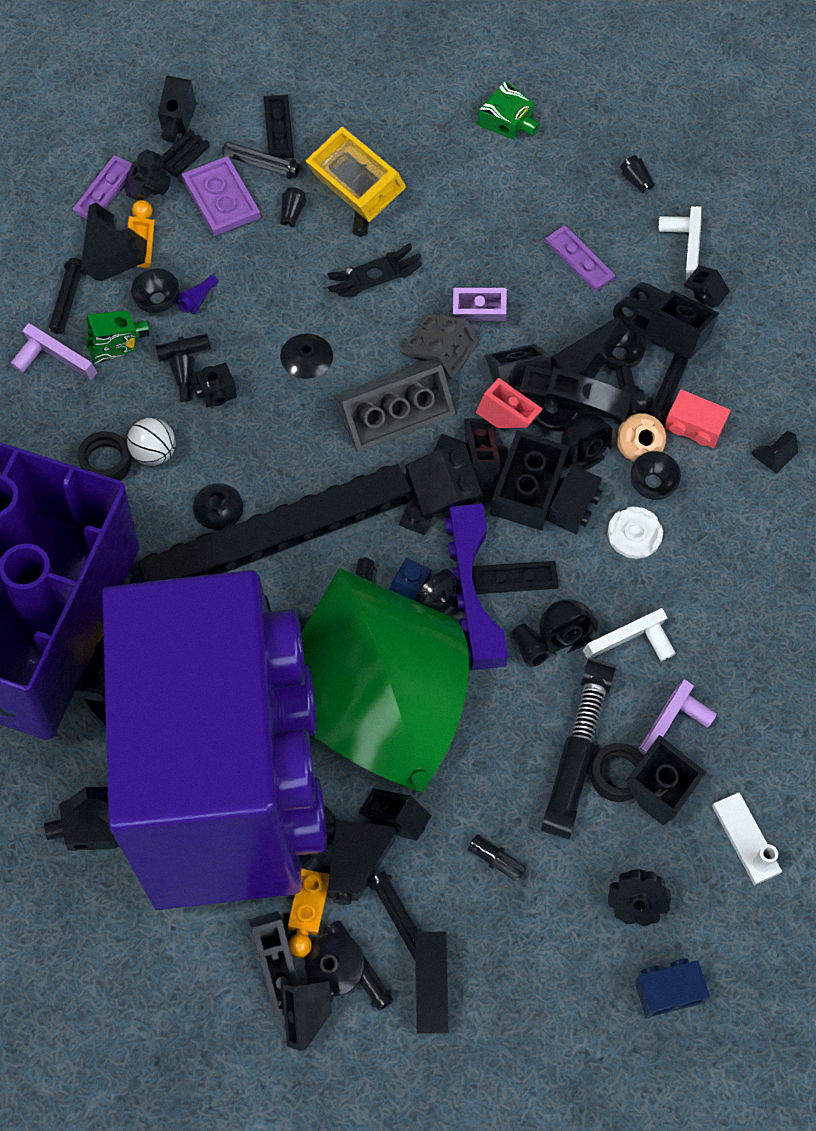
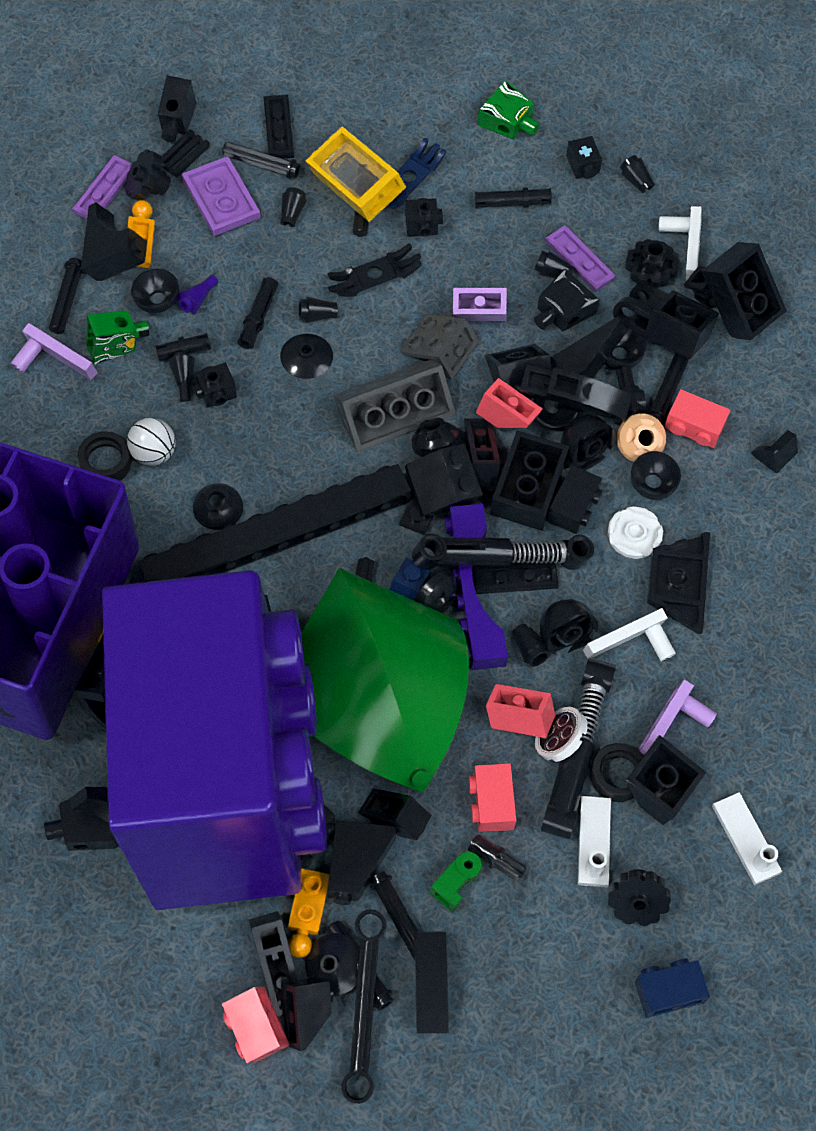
none -> brick [222,987,289,1063]
none -> black pin [237,277,279,349]
none -> black cone [299,296,338,323]
none -> black piece [341,909,387,1104]
none -> dark blue piece [379,138,447,209]
none -> black brick [405,198,443,237]
none -> black piece [411,418,461,457]
none -> black piece [412,533,594,570]
none -> green leg [430,852,482,913]
none -> coral brick [469,764,516,832]
none -> black pin [474,187,552,208]
none -> coral brick [486,684,555,738]
none -> black cone [534,250,575,278]
none -> black torso [534,269,600,332]
none -> tile [535,707,587,762]
none -> black brick [566,136,602,179]
none -> white piece [578,796,611,887]
none -> black plant [625,239,679,288]
none -> black wing [647,532,710,634]
none -> black brick [702,242,787,340]

